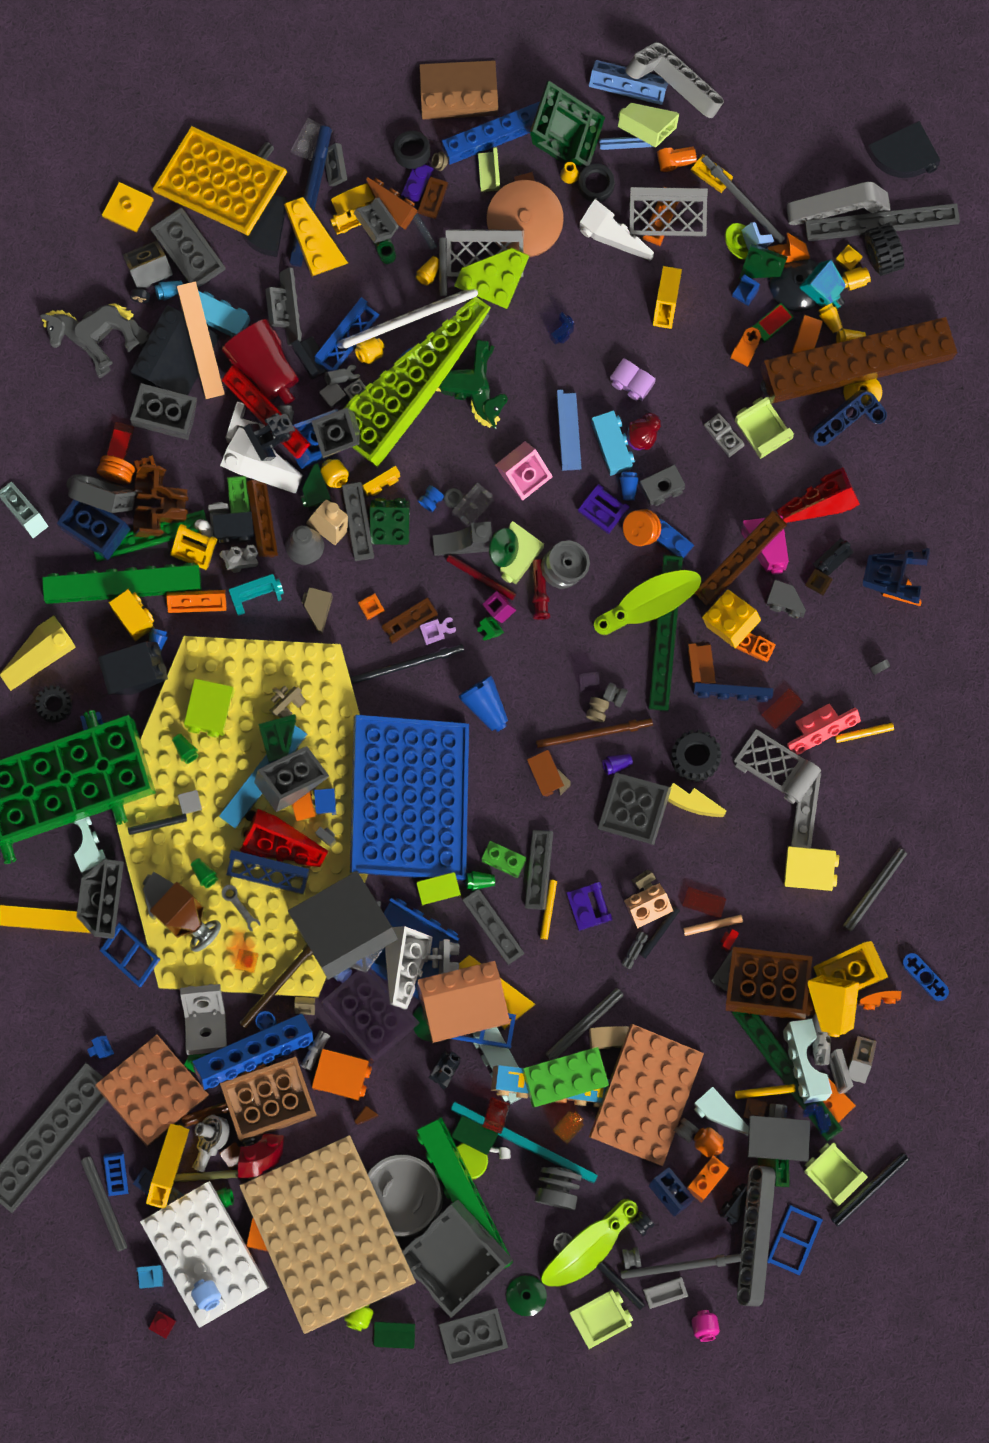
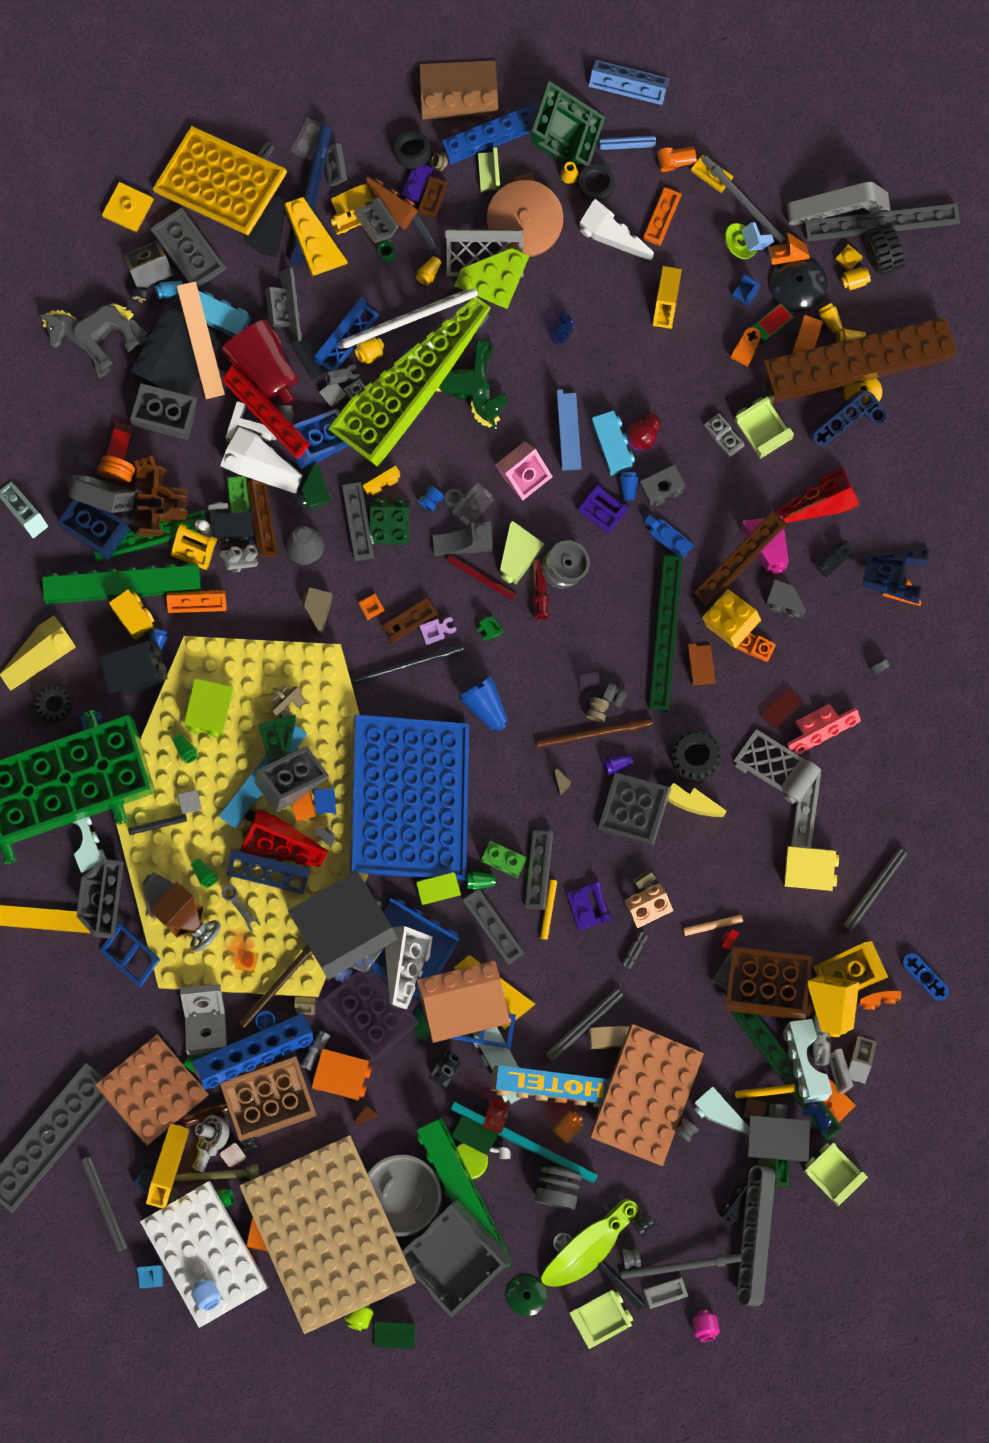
blue tile [87,1036,114,1058] -> none
blue slope [104,1152,129,1196] -> none
dark red plate [148,1311,176,1339] -> none
teal panel [229,574,284,616] -> none
dark red brick [238,1133,284,1178] -> none
black tile [243,413,295,461] -> none
tan torso [306,500,348,545] -> none
dark grey slope [312,408,360,458] -> none
yellow head [320,459,349,488] -> none
light grey hips [427,939,459,974] -> none
dark grey bar [439,238,447,296] -> none
dark grey plate [439,1308,508,1364] -> none
magenta brick [482,591,516,623] -> none
dark green dish [489,528,519,567] -> none
bright green plate [522,1047,609,1108] -> none
dark orange panel [527,750,564,796] -> none
lime plant [594,570,701,635] -> none
lavender brick [610,358,655,401] -> none
yellowish green slope [618,103,679,148] -> none
orange head [623,509,661,546] -> none
light grey beam [625,42,724,118] -> none
light grey fence [630,187,708,236] -> none
black bar [639,907,680,959] -> none
dark blue brick [649,1167,695,1217] -> none
clear red tile [683,887,726,918] -> none
orange window [687,1155,729,1202] -> none
dark blue plate [693,683,773,702] -> none
orange head [694,1127,724,1157] -> none
dark green wing [739,244,788,279] -> none
blue window [767,1205,823,1276] -> none
teal torso [800,260,846,308] -> none
dark brown plate [805,569,833,596] -> none
black axle [831,1153,909,1227] -> none
yellow bar [835,723,894,743] -> none
black brick [867,121,940,178] -> none

